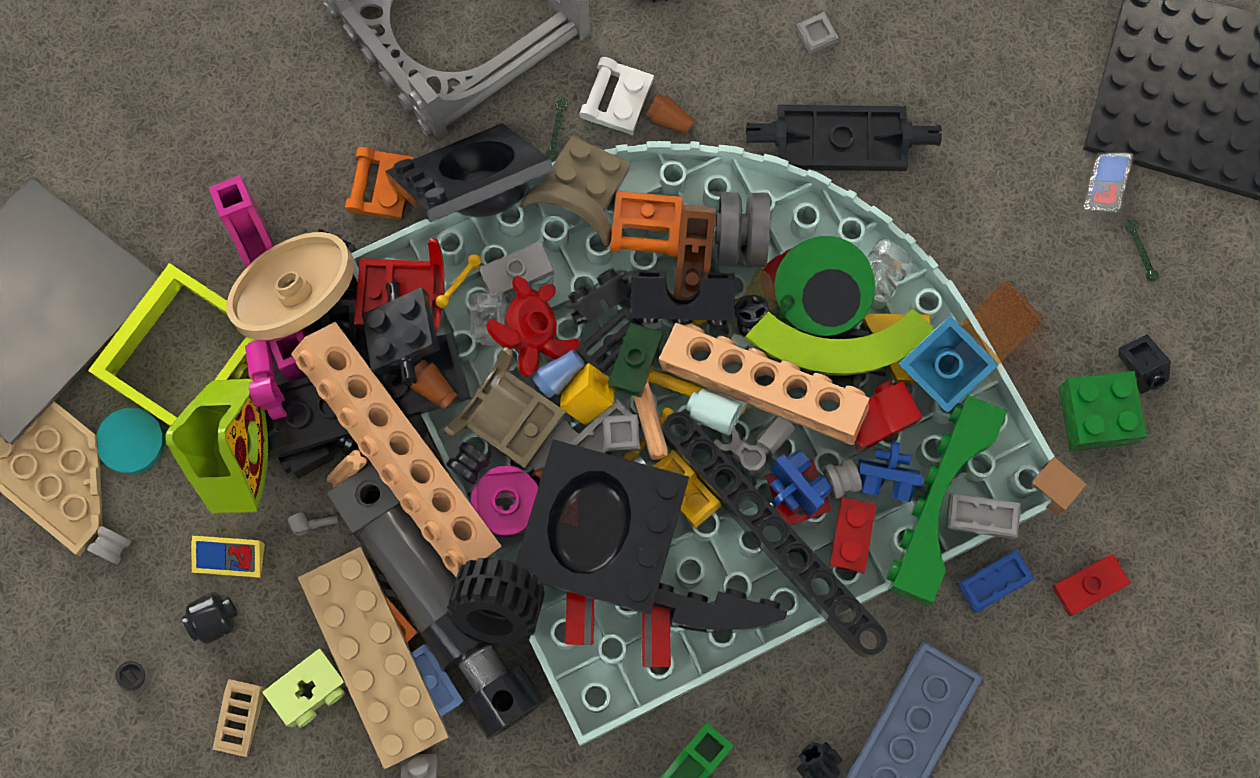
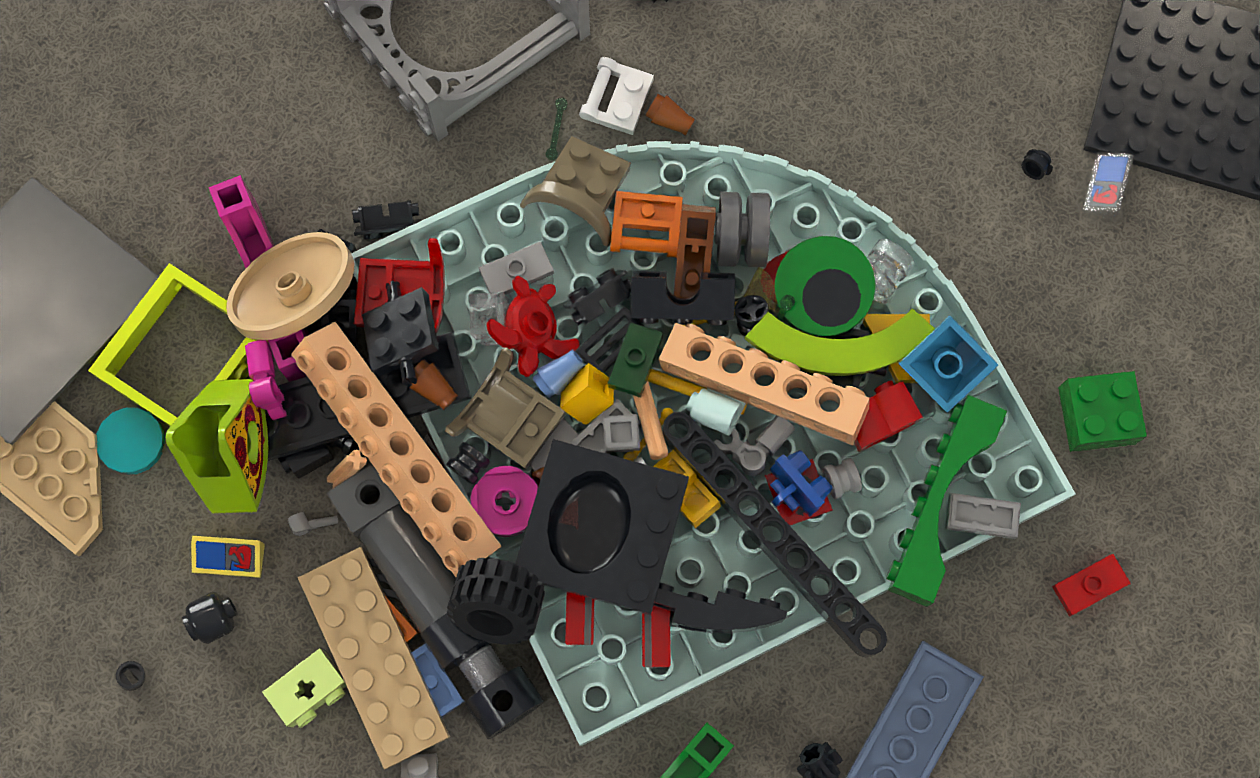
light grey wheel [87,525,131,565] -> none
tan slope [213,679,266,757] -> none
orange plate [345,147,414,221] -> none
black piece [385,123,554,223] -> none
yellow hinge [436,254,481,308] -> none
black plate [746,105,942,171] -> none
light grey tile [795,12,839,54] -> none
red plate [829,497,876,574] -> none
blue hips [857,441,924,502] -> none
blue plate [956,549,1035,614] -> none
clear orange piece [960,280,1044,365] -> none
medium nougat panel [1032,457,1087,516] -> none
black bracket [1118,334,1171,394] -> none
clear green hinge [1125,219,1159,282] -> none
none -> black hinge [352,200,421,239]
none -> black plate [1021,149,1053,180]

